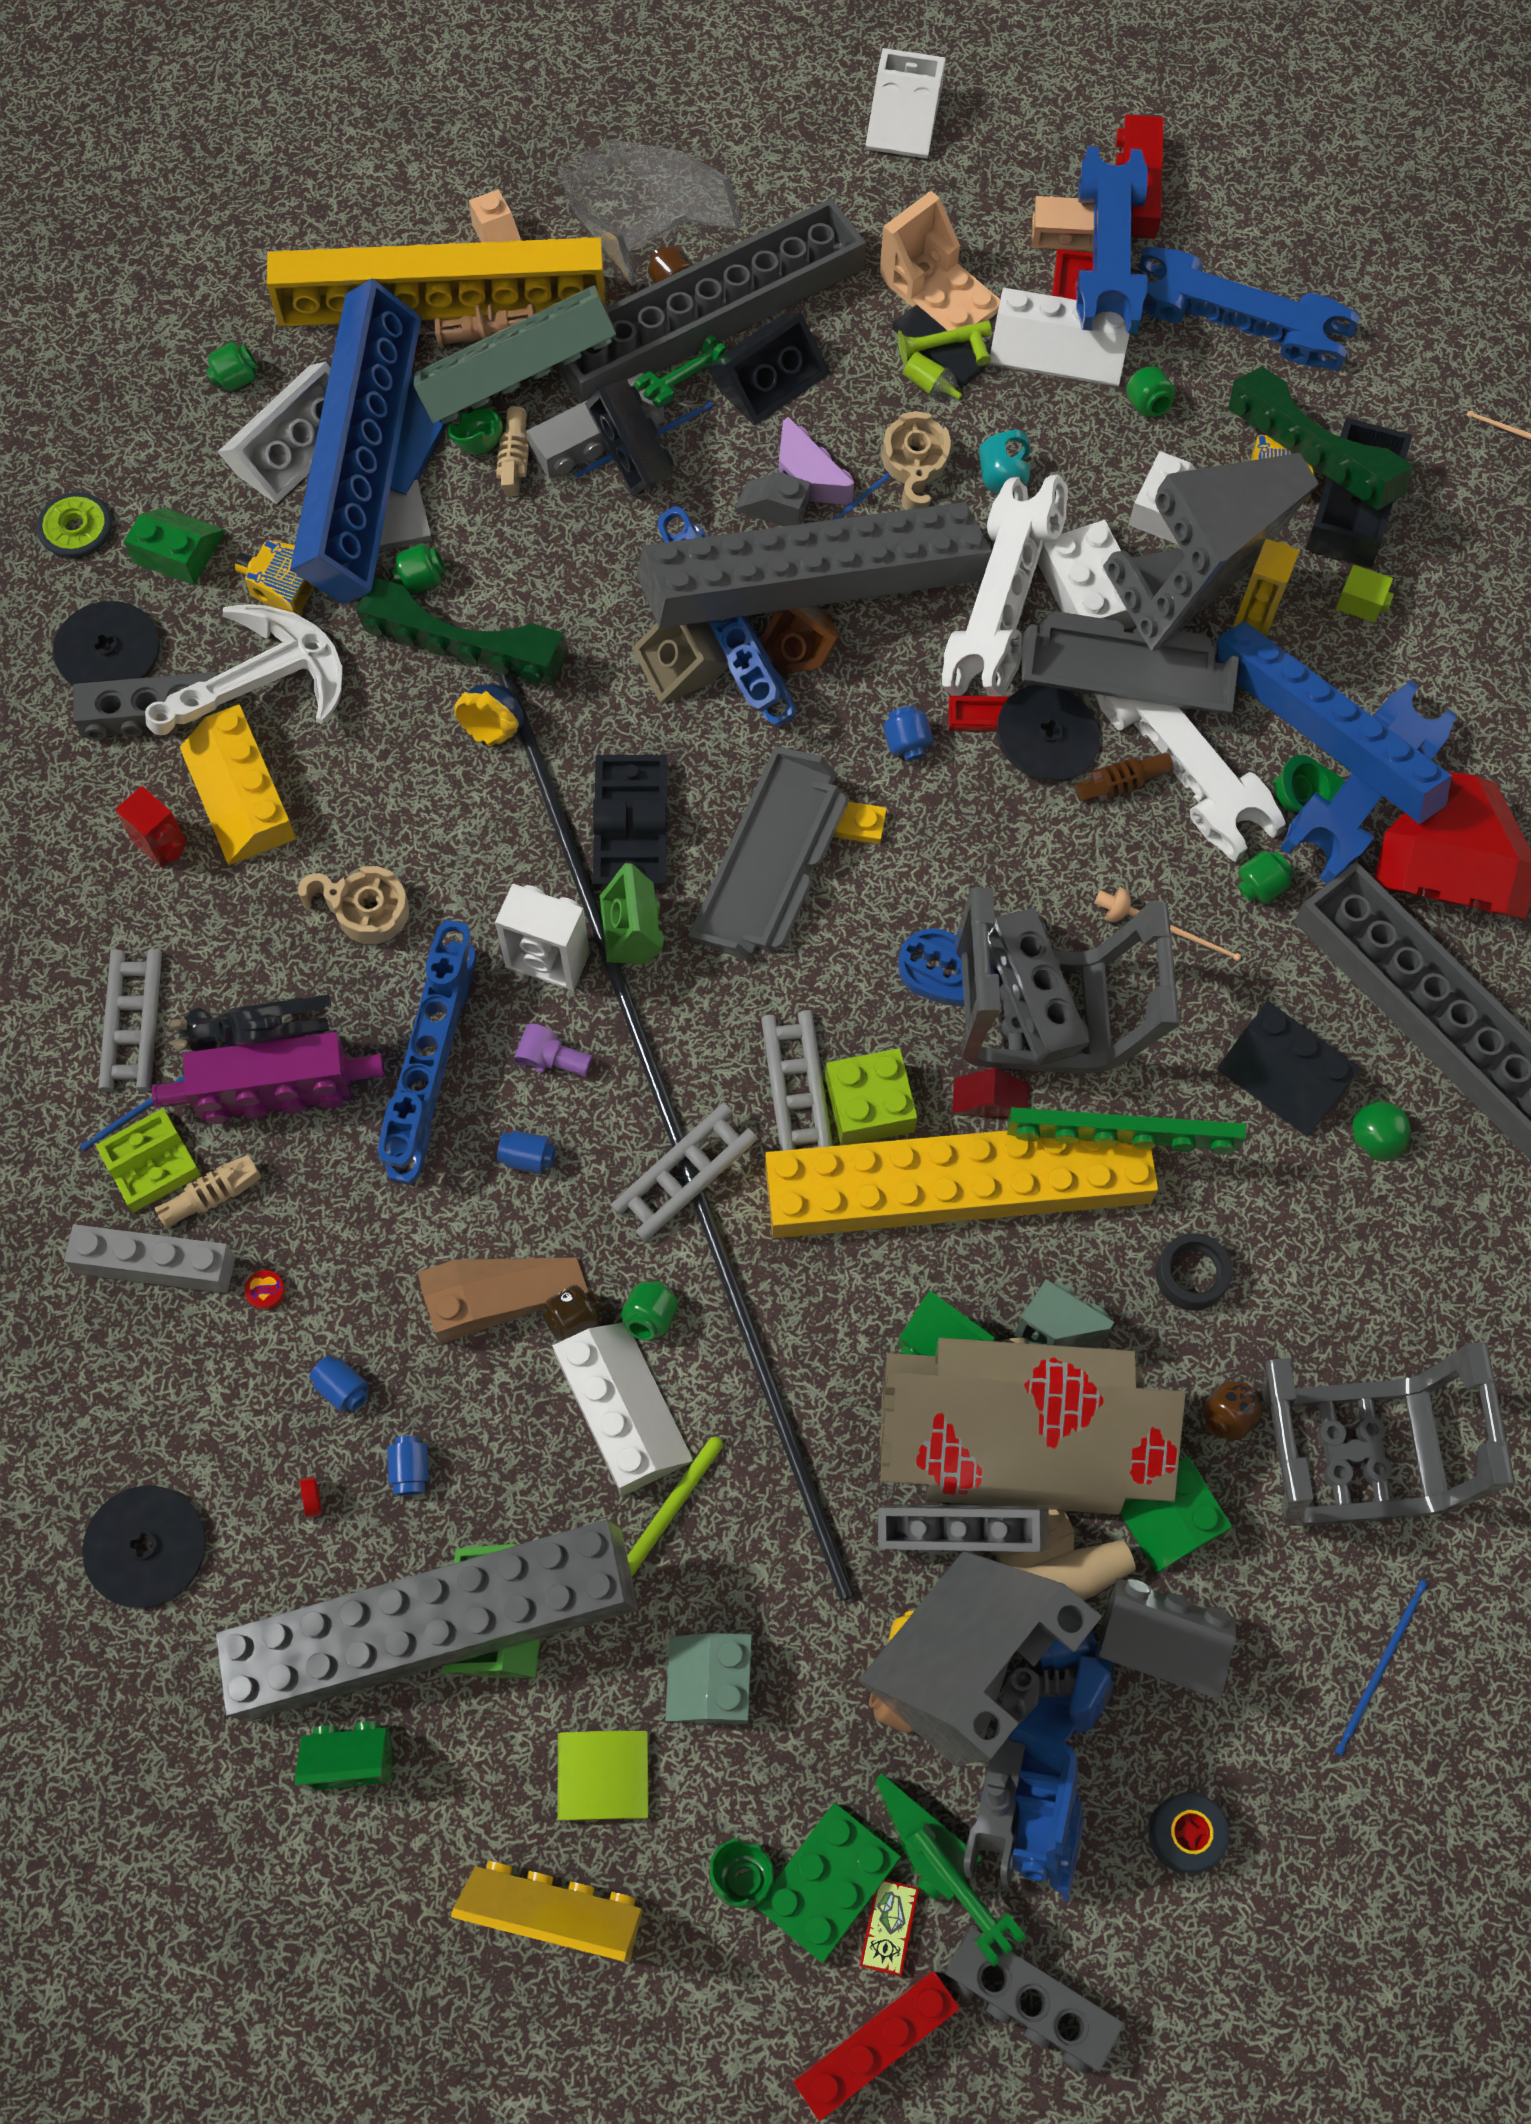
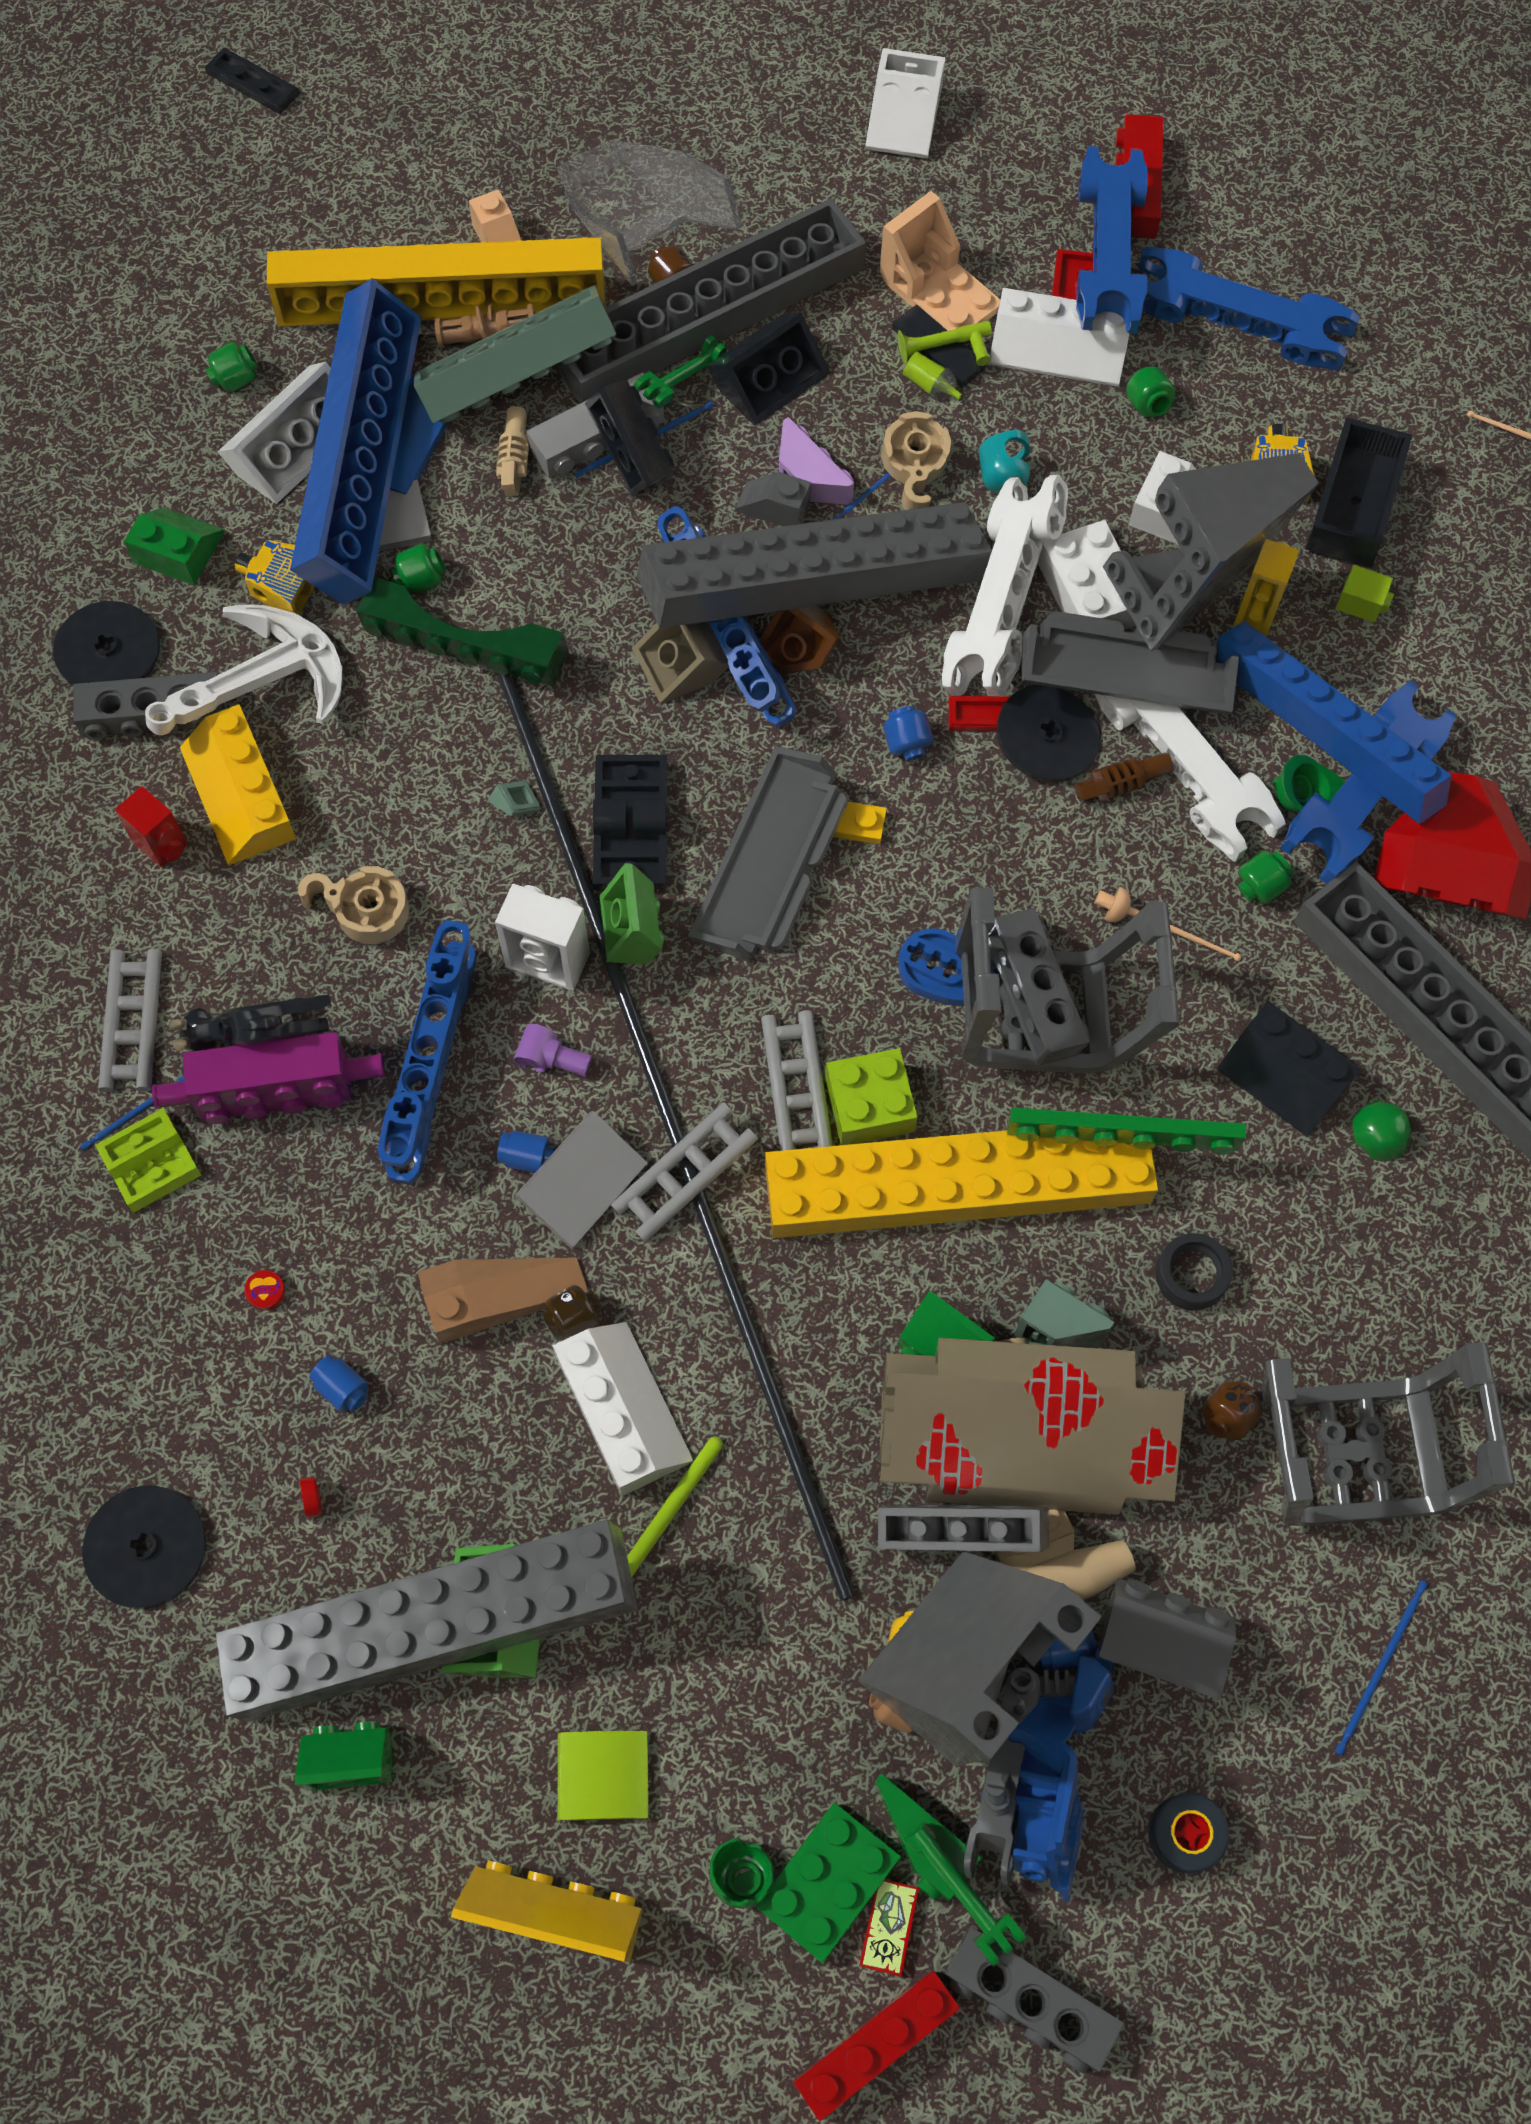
lime wheel [36,492,112,557] -> none
light grey brick [64,1224,235,1293] -> none
tan hinge [155,1155,261,1229] -> none
blue brick [387,1436,429,1496] -> none
green hair [448,407,503,456] -> none
yellow hair [454,684,524,746] -> none
green head [621,1281,678,1341] -> none
sand green slope [665,1633,751,1725] -> none
dark red slope [952,1067,1029,1119] -> none
light nougat brick [1032,196,1094,251] -> none
green slope [1120,1456,1232,1574] -> none
dark green arch [1228,366,1414,510] -> none
none -> black tile [205,47,300,115]
none -> sand green slope [488,781,542,816]
none -> light grey tile [515,1111,648,1248]

